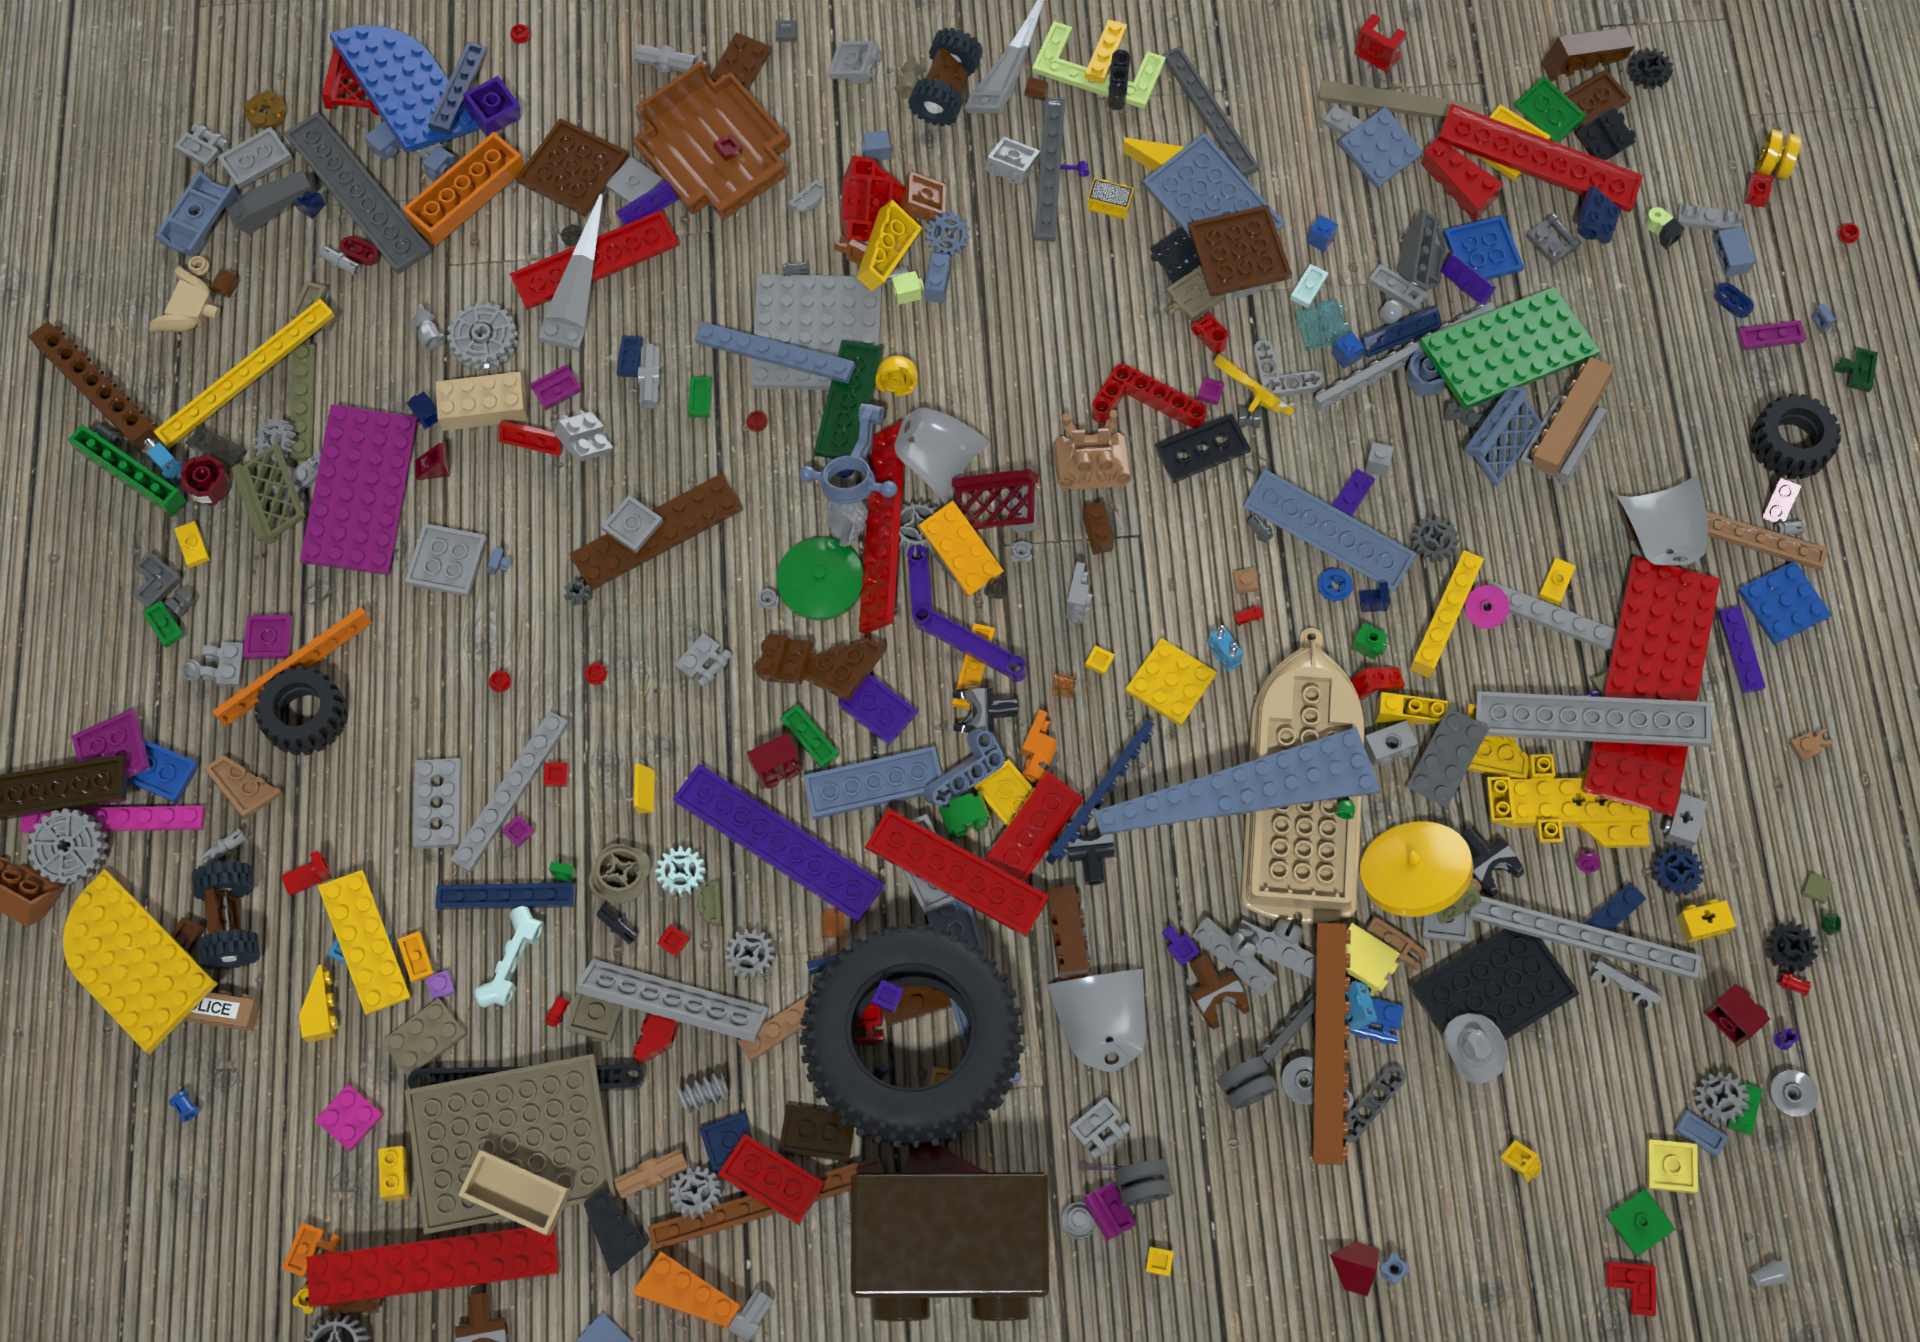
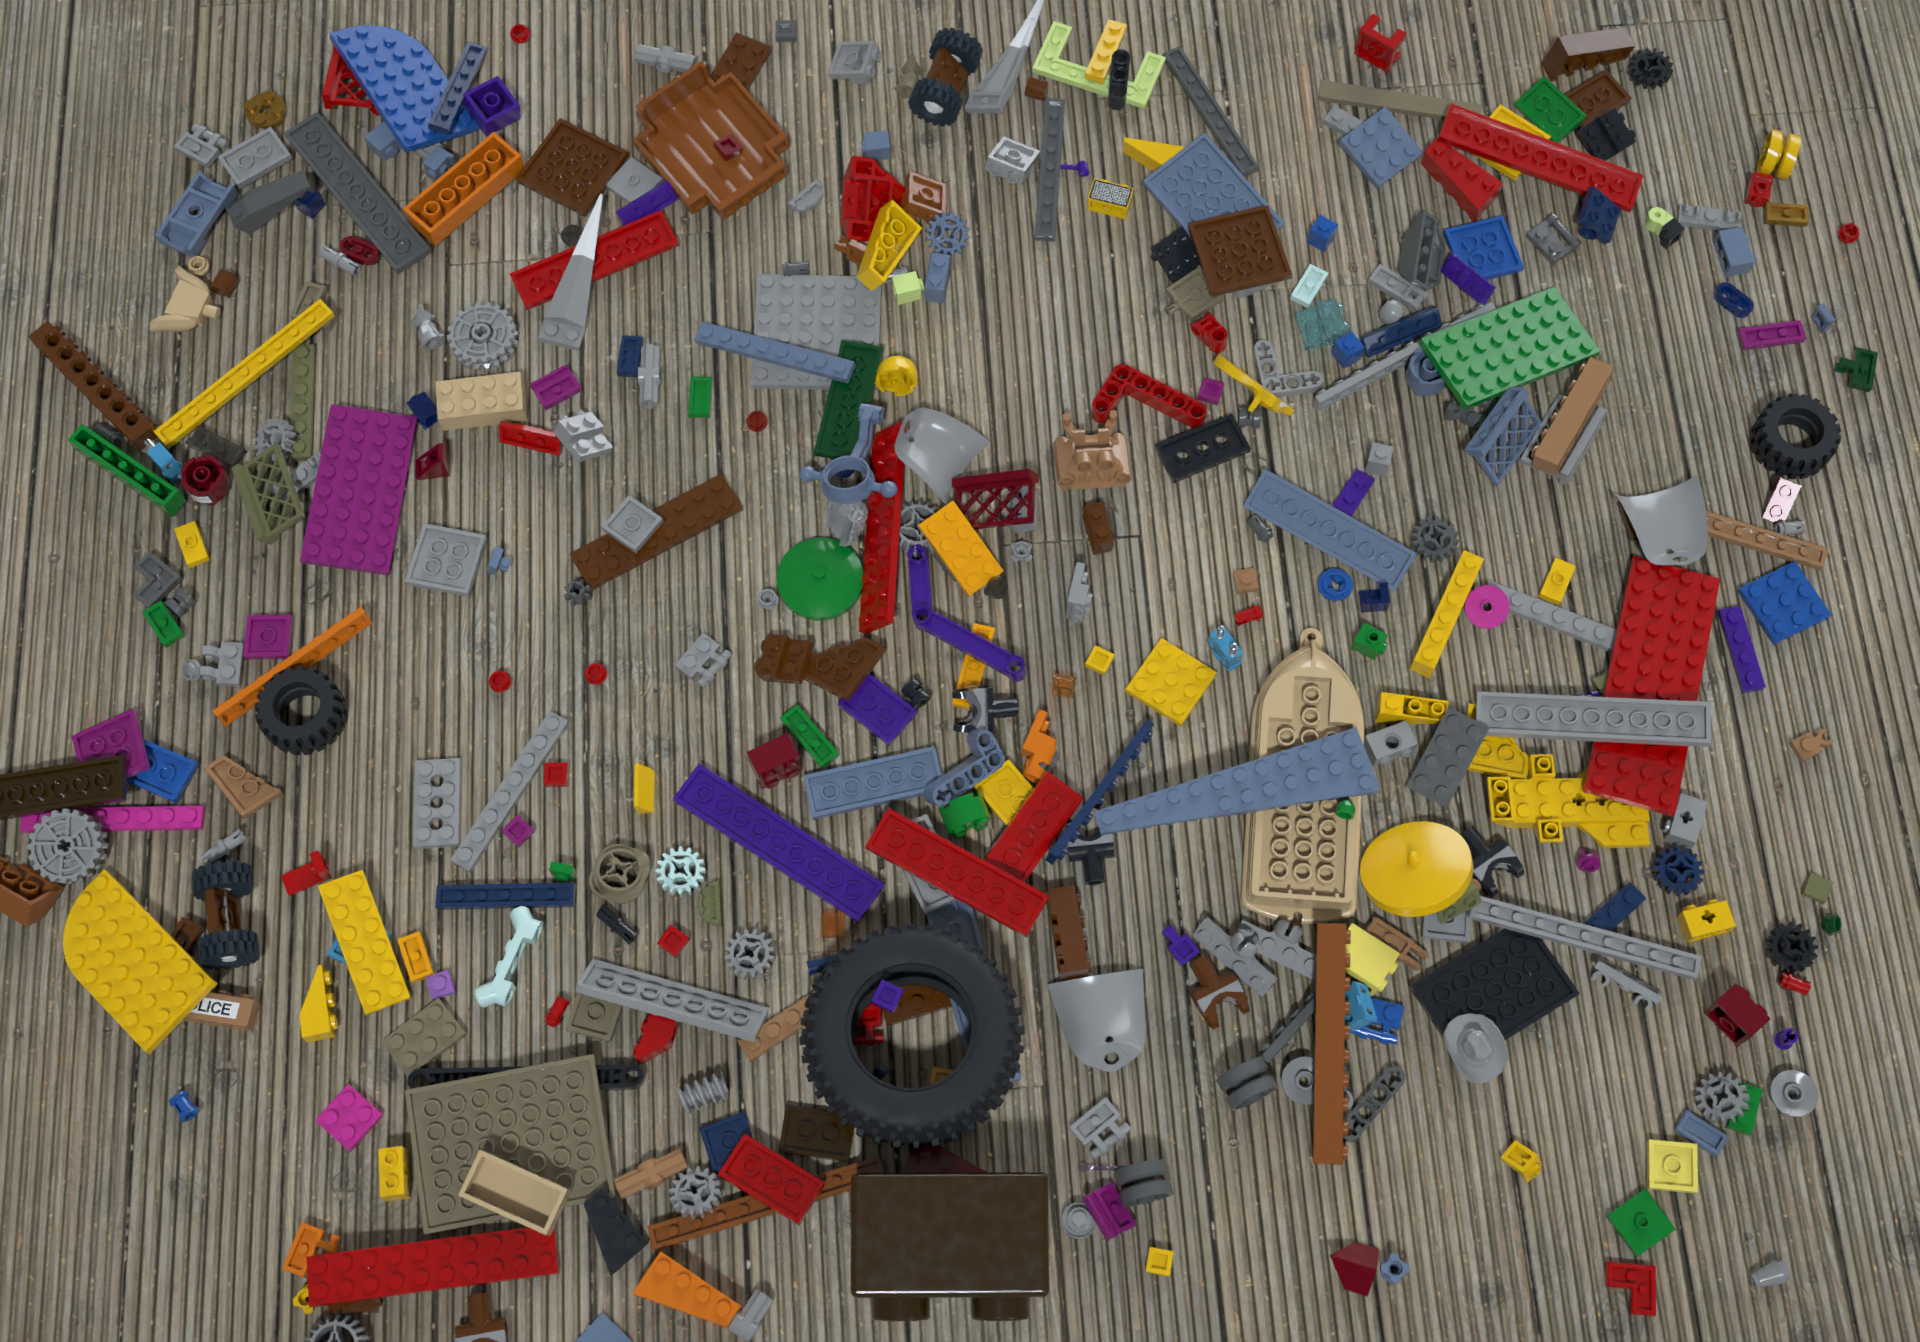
red bracket [1350,667,1405,700] -> none
none -> black wheel [901,678,932,709]
none -> pearl gold plate [1764,202,1809,227]

